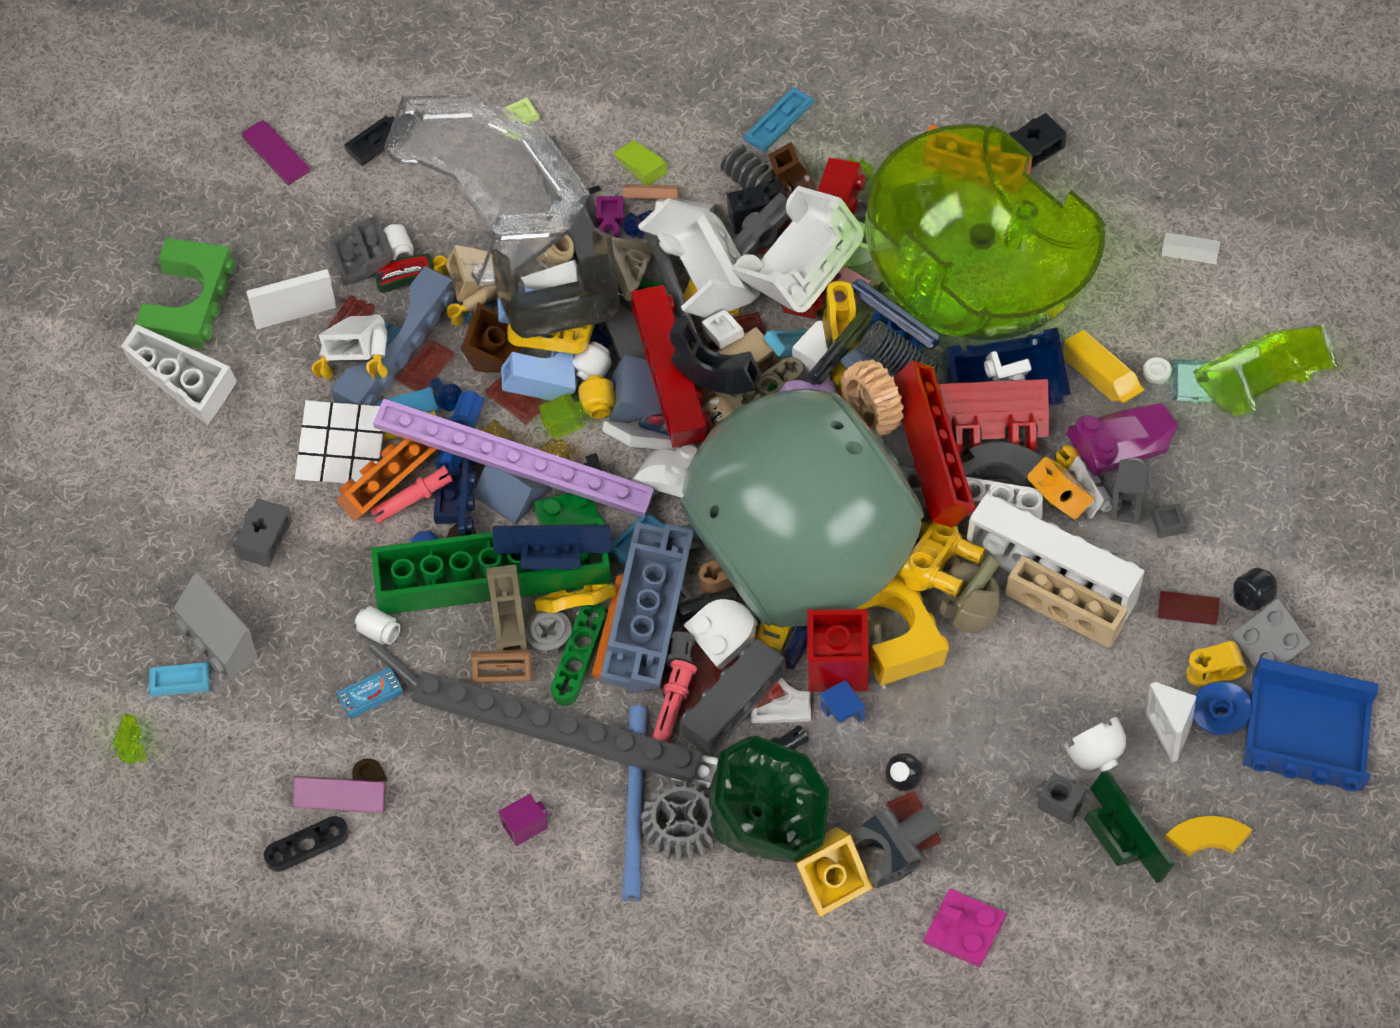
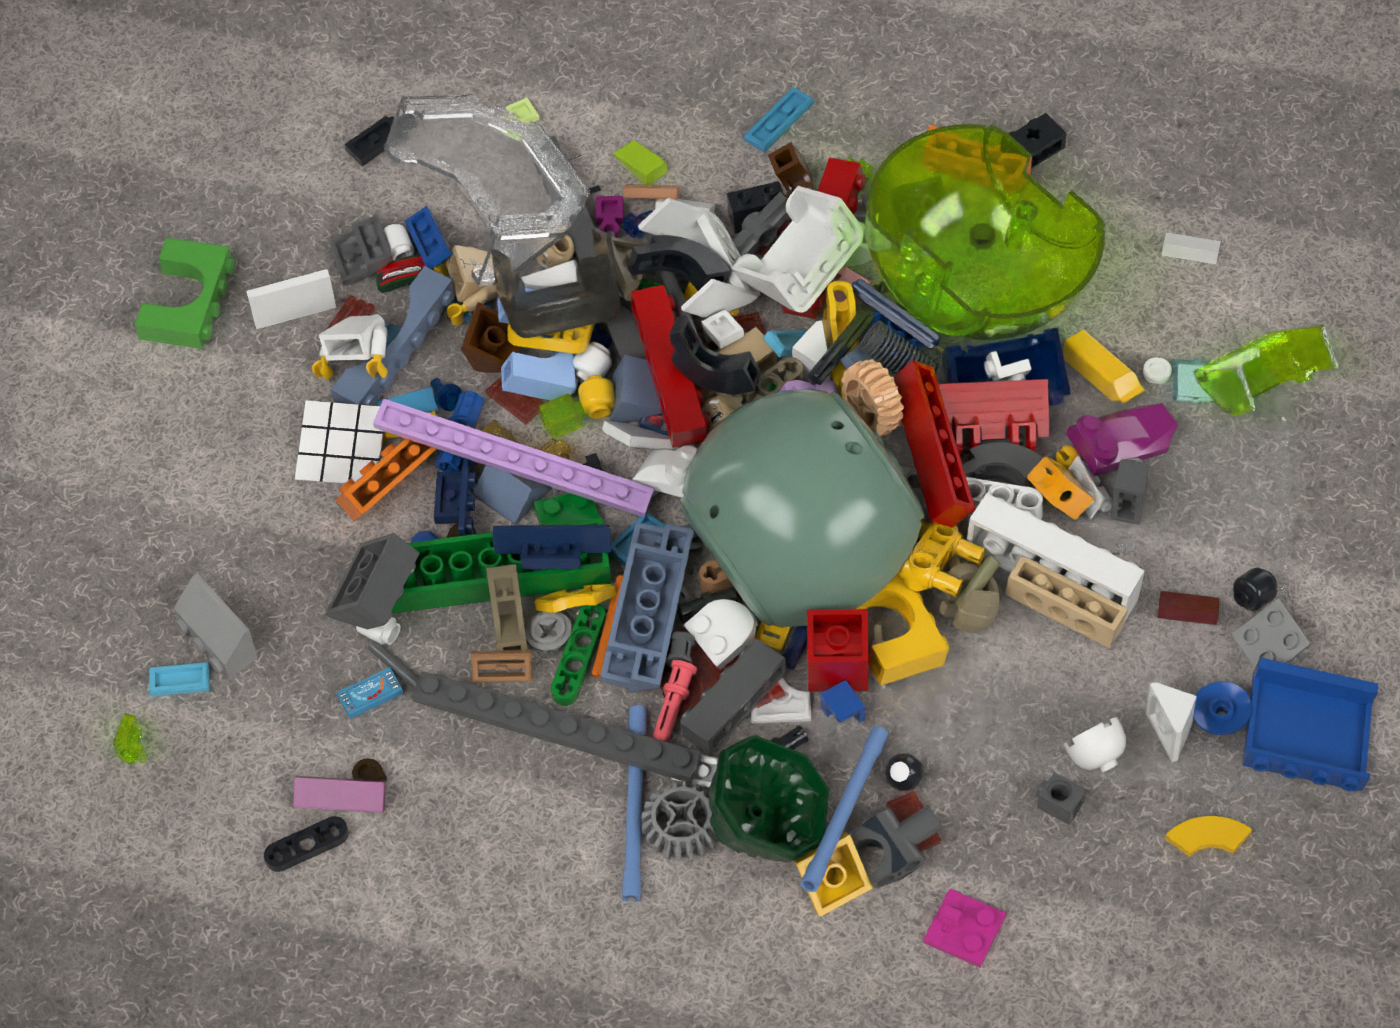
white wedge [121,324,237,425] -> none
dark grey brick [233,498,292,567] -> none
magenta tile [242,119,310,185] -> none
coral pin [370,465,454,524] -> none
clear red tile [397,340,454,391] -> none
magenta brick [499,794,549,846] -> none
dark grey piece [721,145,777,189] -> none
dark green bracket [1084,770,1174,883] -> none
dark grey tile [1151,504,1187,538] -> none
yellow piece [1186,641,1247,687] -> none
none -> dark grey slope [325,533,419,630]
none -> blue plate [405,206,453,269]
none -> black arch [627,235,731,292]
none -> medium blue piece [800,726,888,892]

